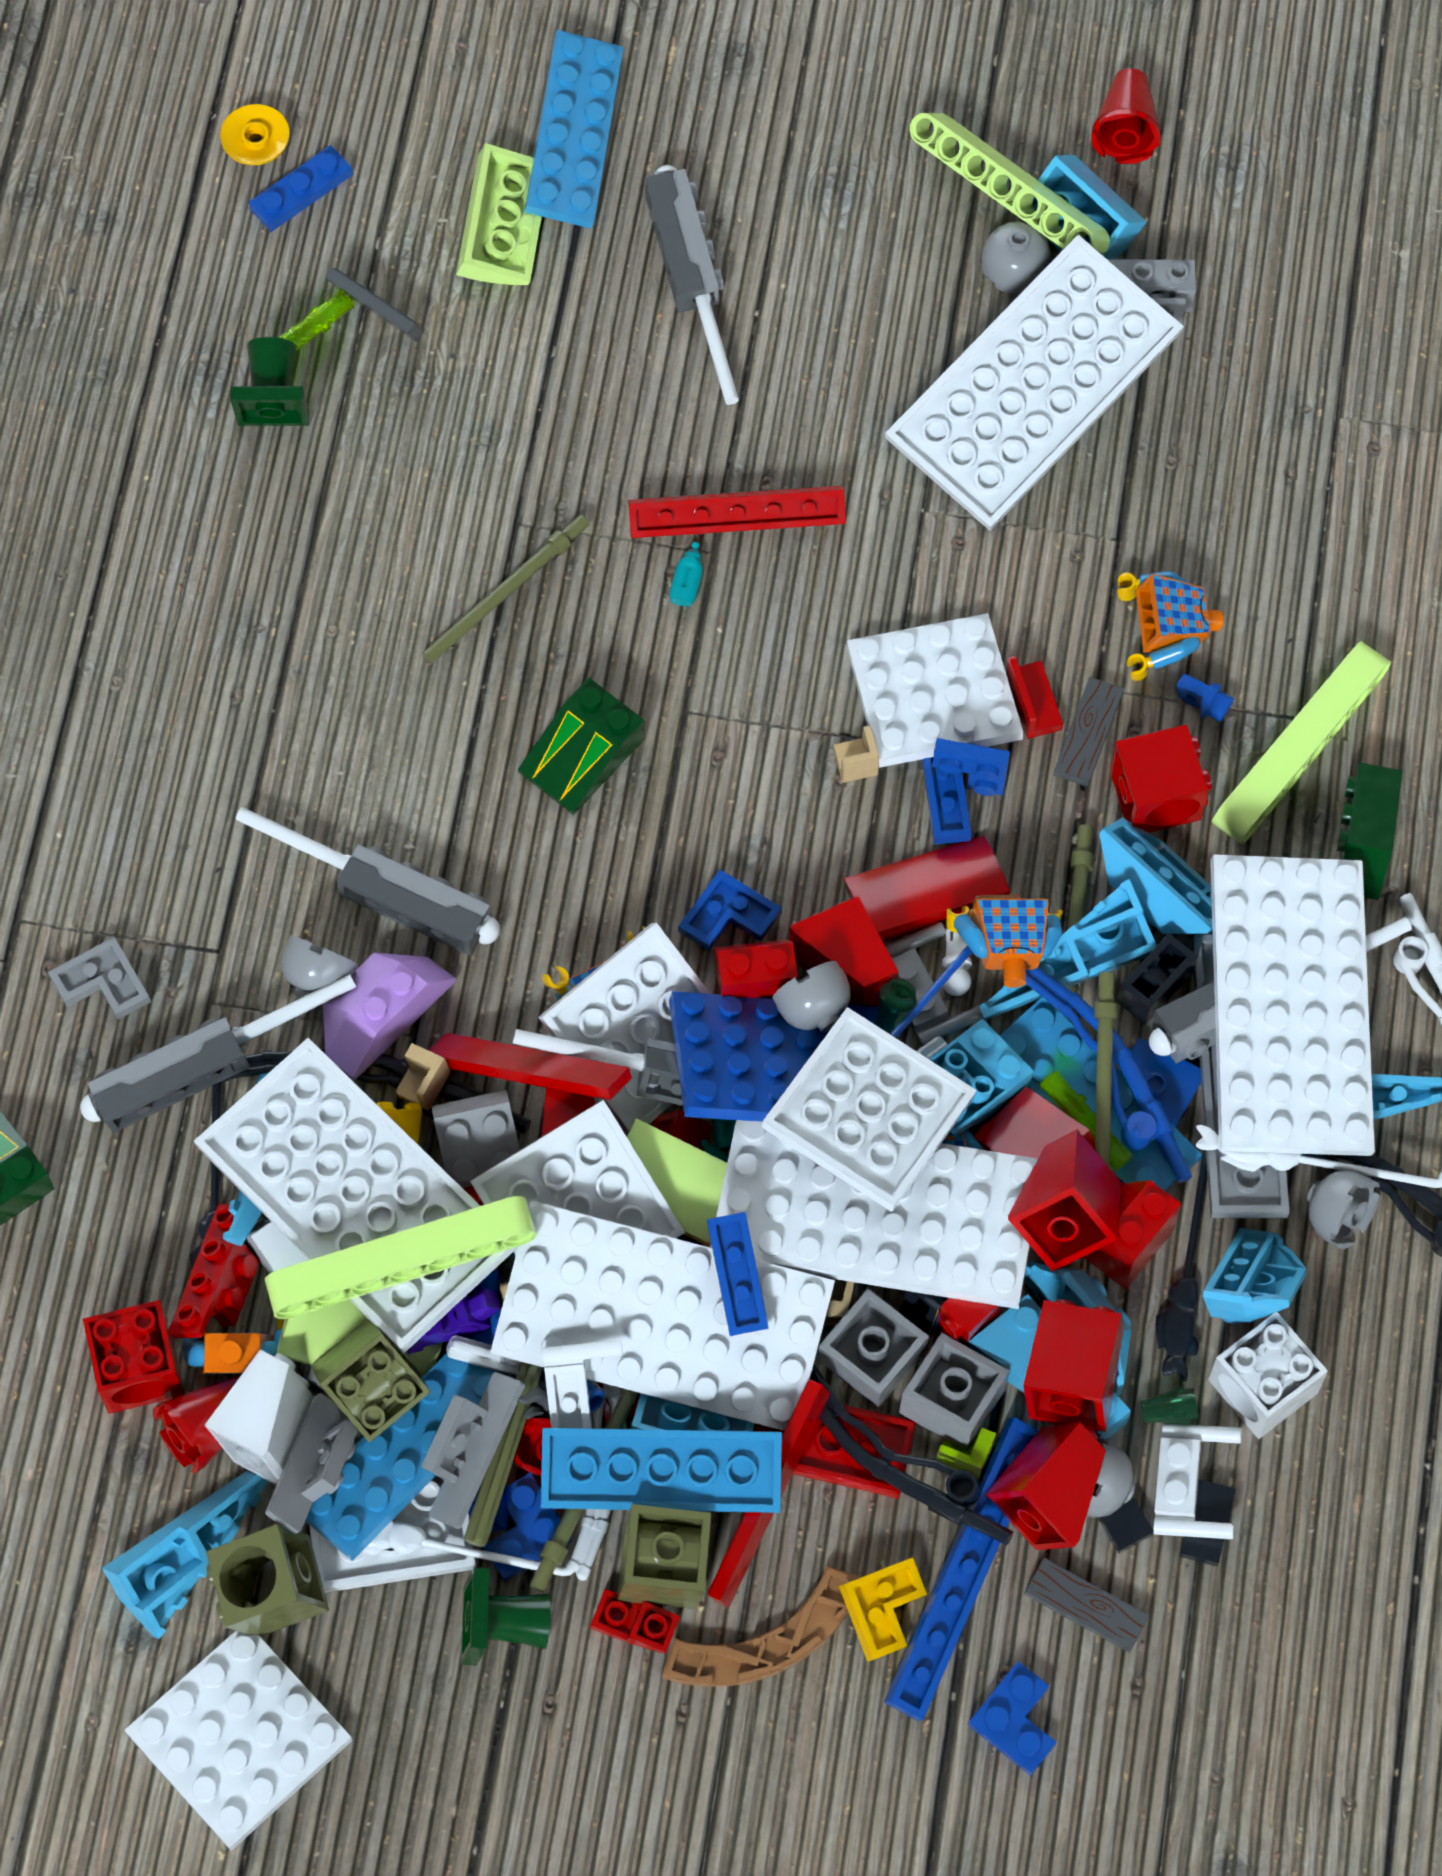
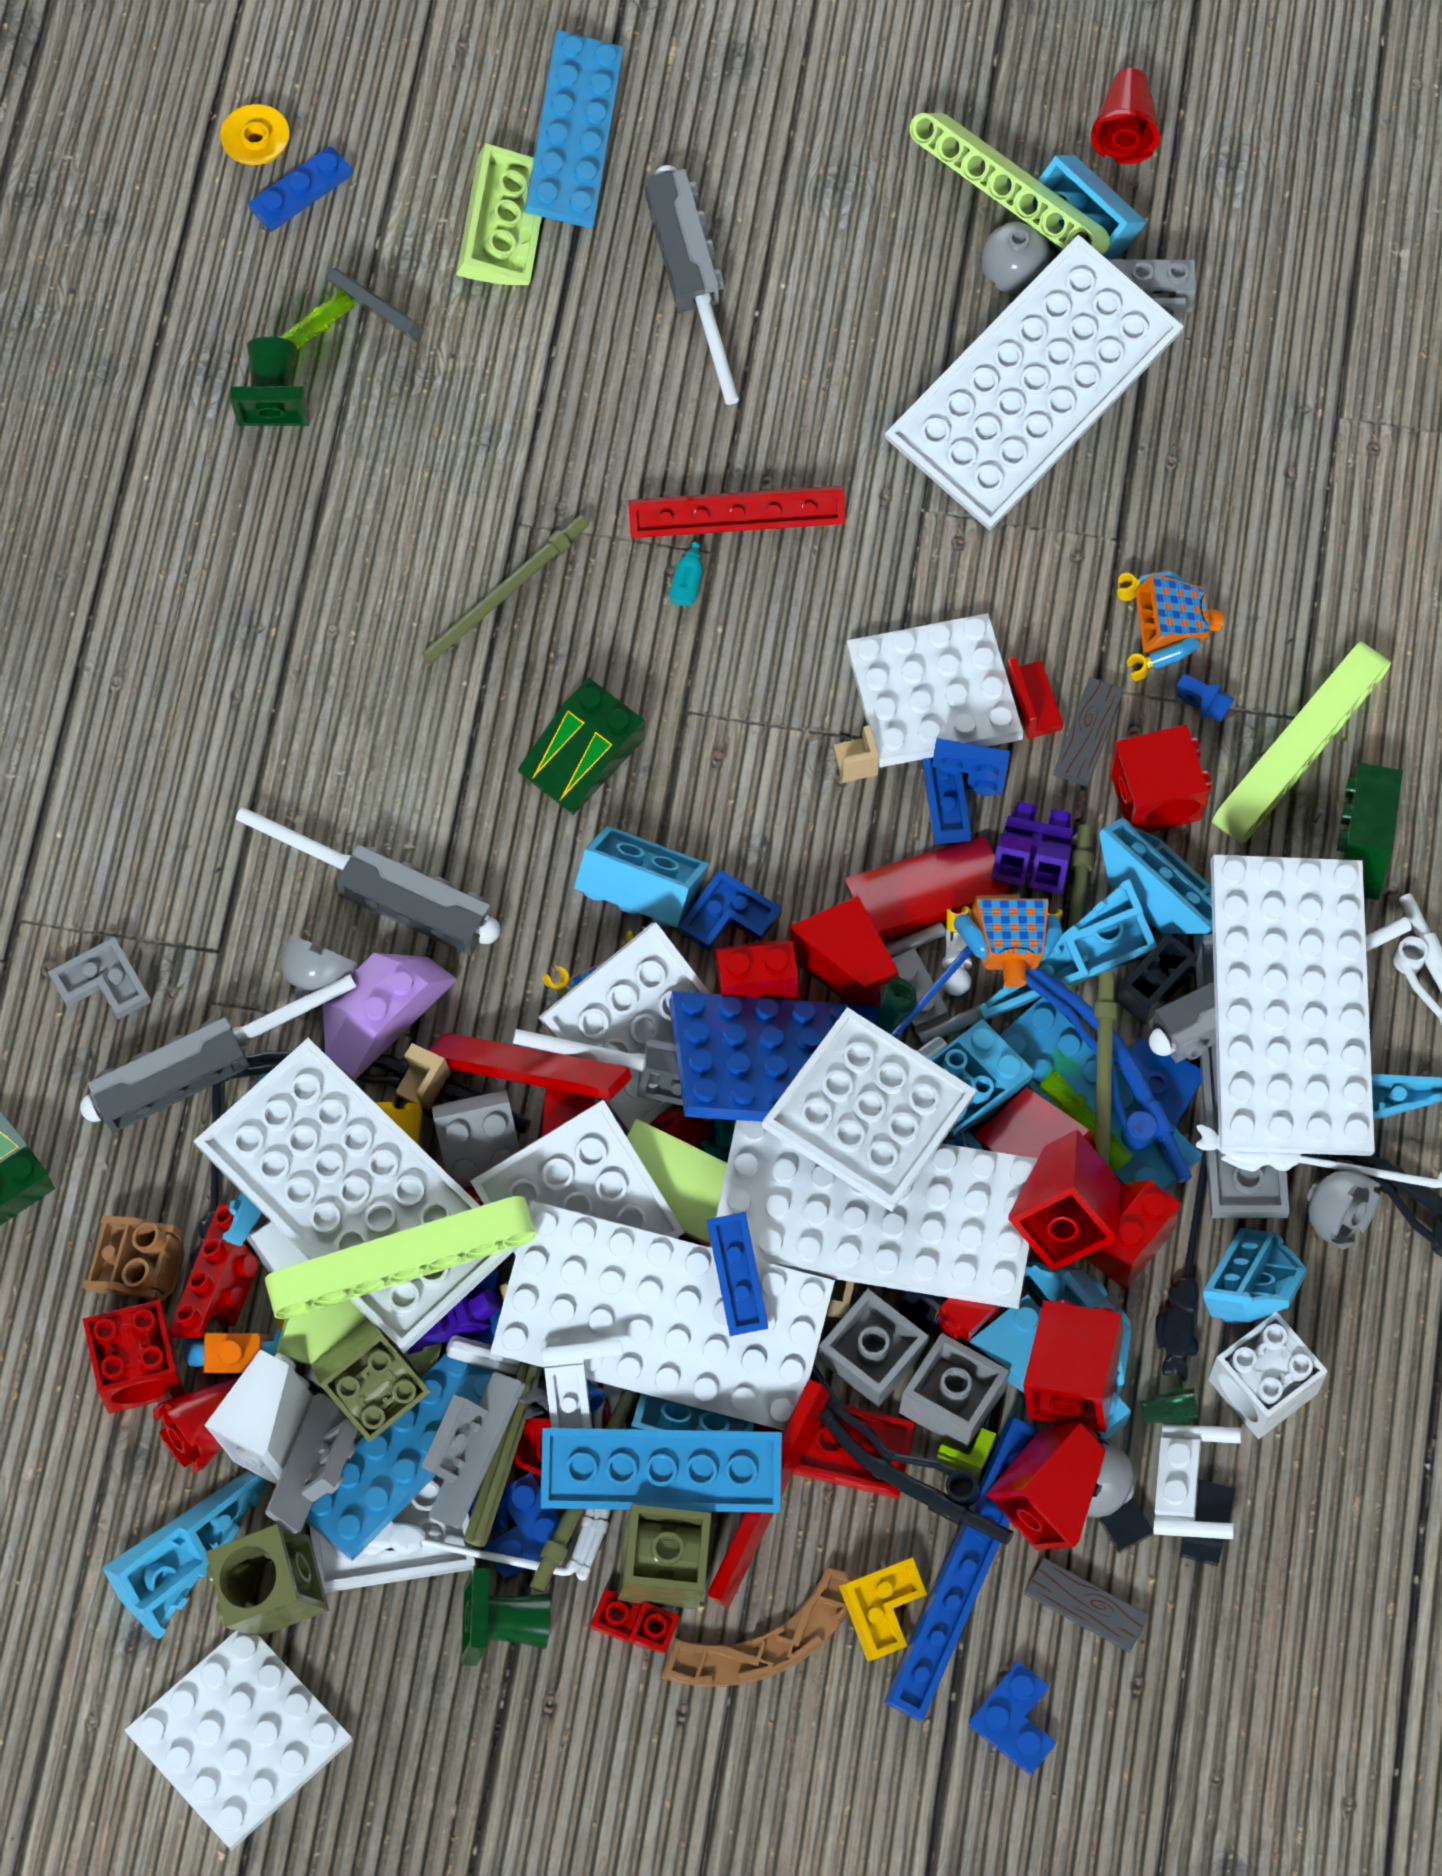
light grey cylinder [773,961,851,1033] -> none
none -> medium nougat slope [82,1215,185,1303]
none -> medium azure slope [574,826,709,927]
none -> dark purple hips [991,802,1073,894]

